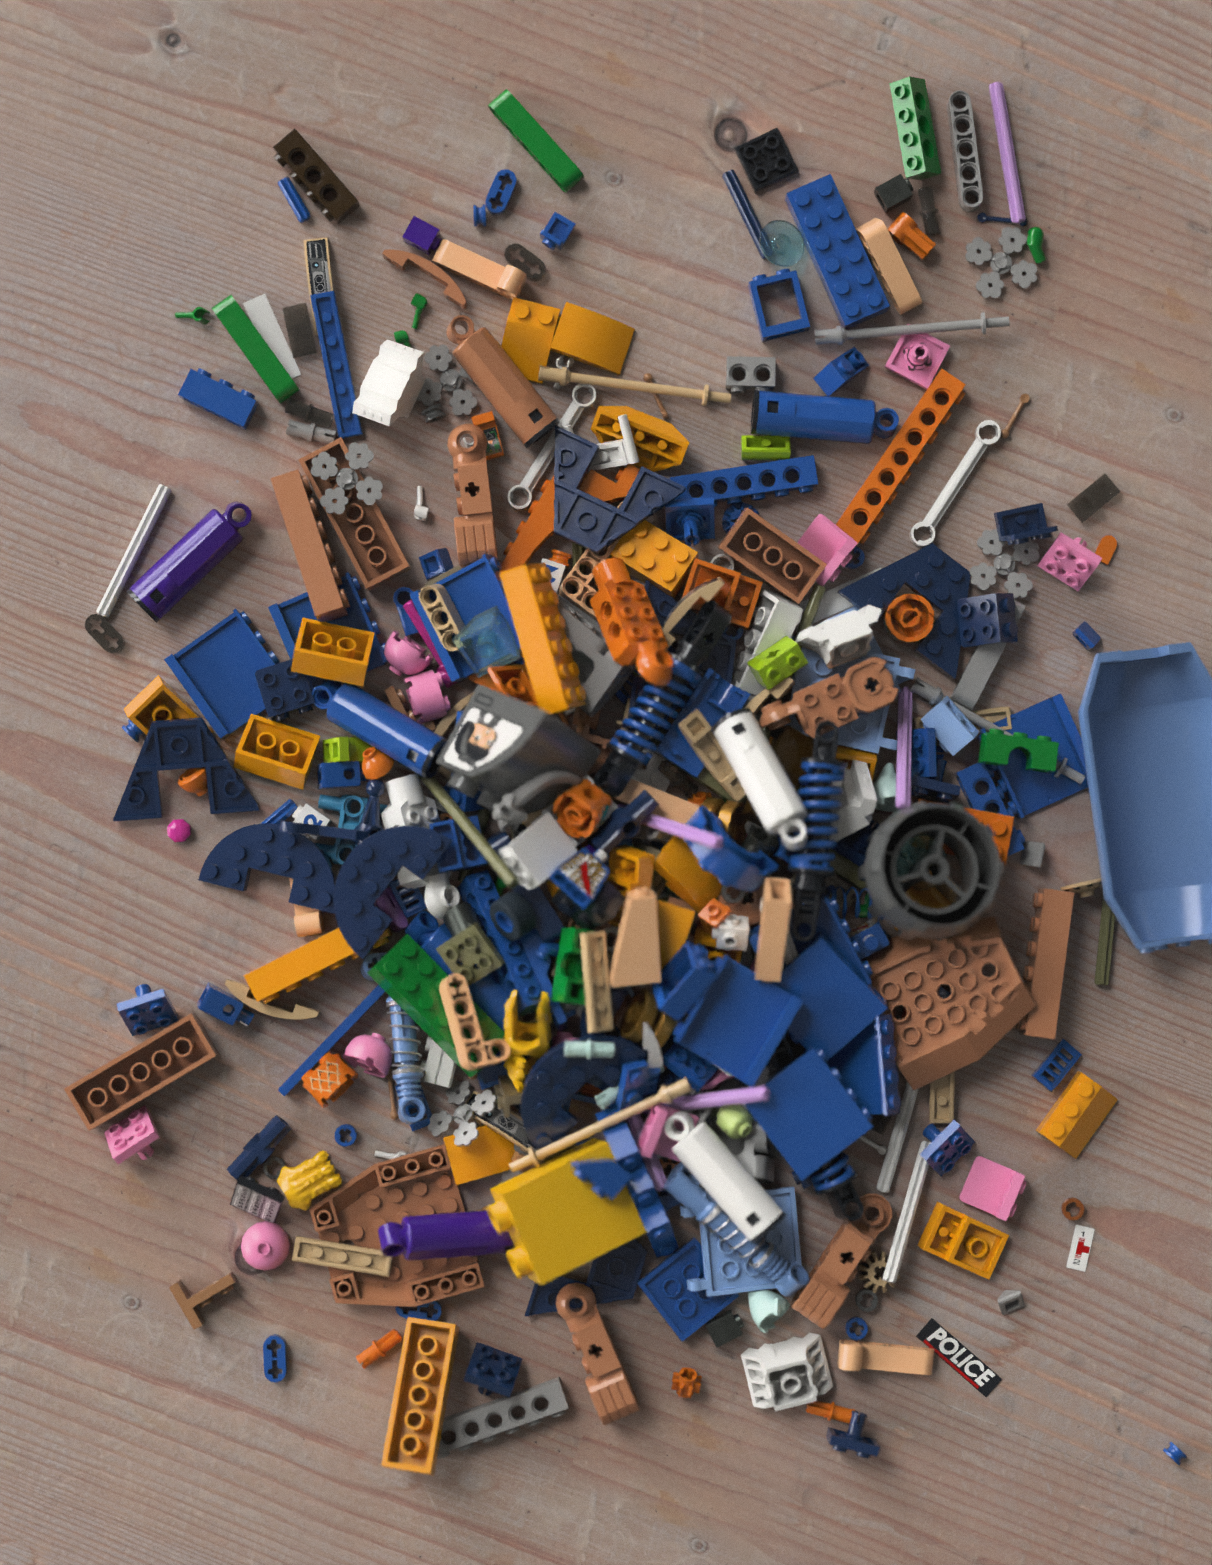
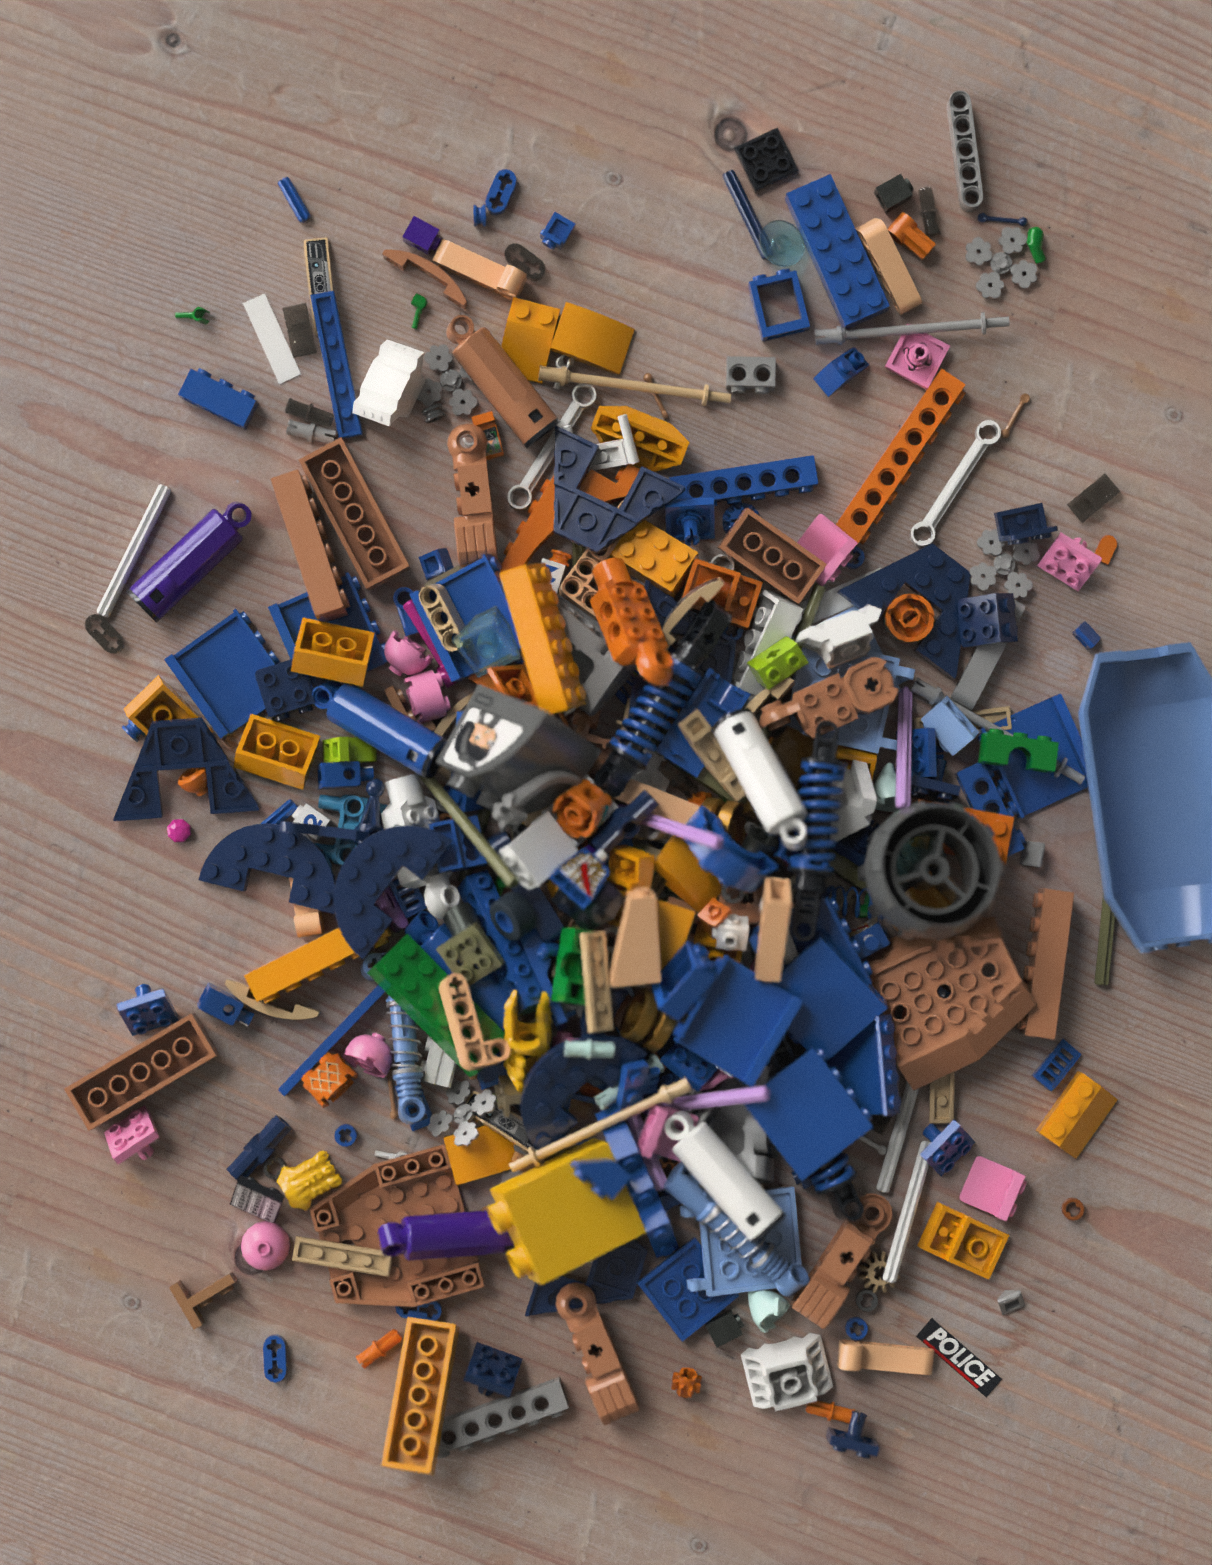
green beam [211,295,300,404] -> none
dark brown brick [273,128,360,225] -> none
light grey plant [311,443,383,514] -> none
orange brick [362,747,394,780] -> none
green hand [394,330,412,348] -> none
white hand [414,486,429,521] -> none
green beam [488,89,584,193] -> none
white sticker [643,1022,663,1068] -> none
yellowish green head [716,1104,753,1139] -> none
lime brick [741,435,791,460] -> none
blue piece [750,390,899,444] -> none
green brick [889,76,941,180] -> none
lavender axle [989,82,1026,224] -> none
tan dish [1060,878,1102,898] -> none
white sticker [1066,1225,1095,1272] -> none
blue bush [1163,1442,1187,1466] -> none

